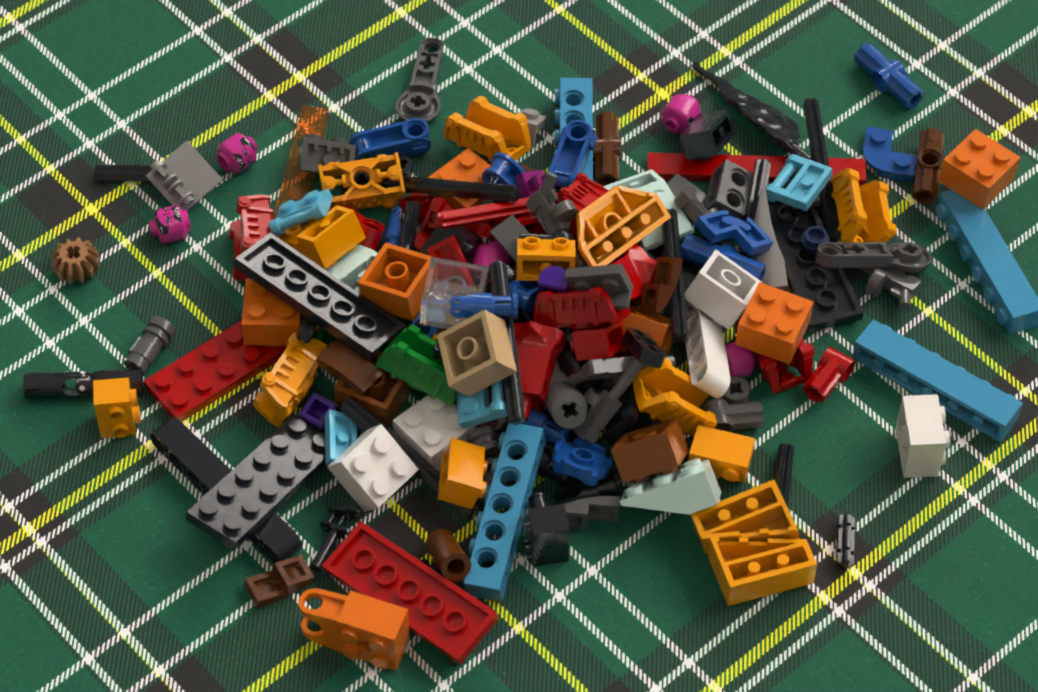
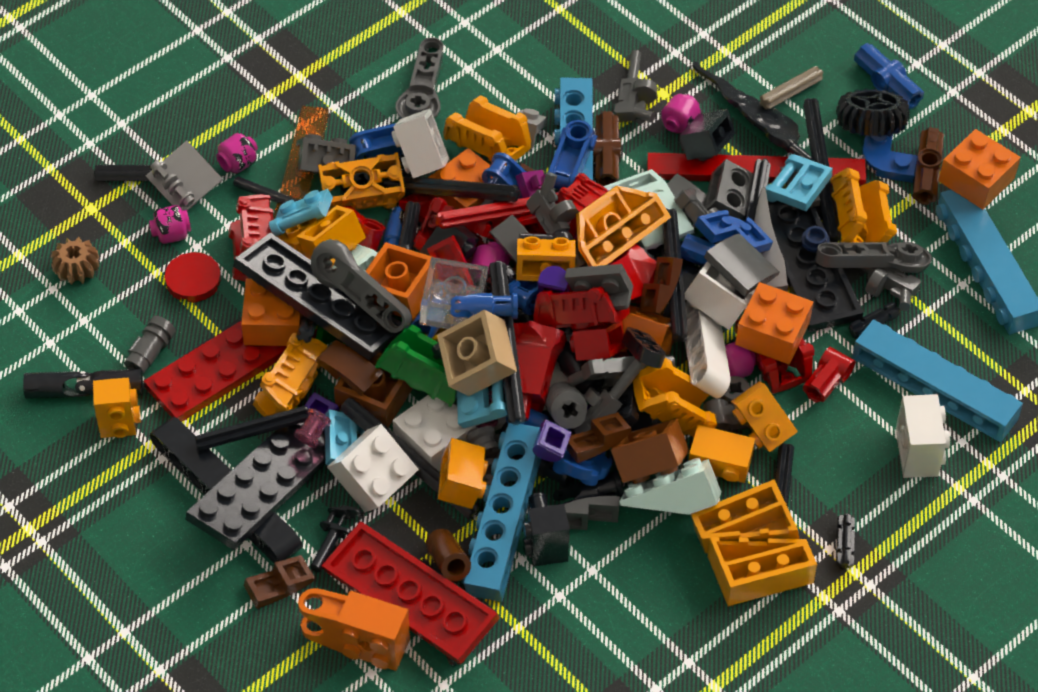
none -> red tile [164,252,221,302]
none -> black axle [195,406,310,451]
none -> black bar [233,177,298,205]
none -> clear pink bush [294,408,331,448]
none -> dark grey beam [311,239,412,333]
none -> white brick [392,108,449,178]
none -> dark purple brick [533,419,572,462]
none -> reddish brown slope [566,412,631,463]
none -> dark grey piece [614,50,658,123]
none -> dark grey slope [704,234,780,296]
none -> light orange brick [731,381,798,452]
none -> dark tan axle [759,66,823,110]
none -> black gear [836,88,910,137]
none -> black axle [848,302,900,339]

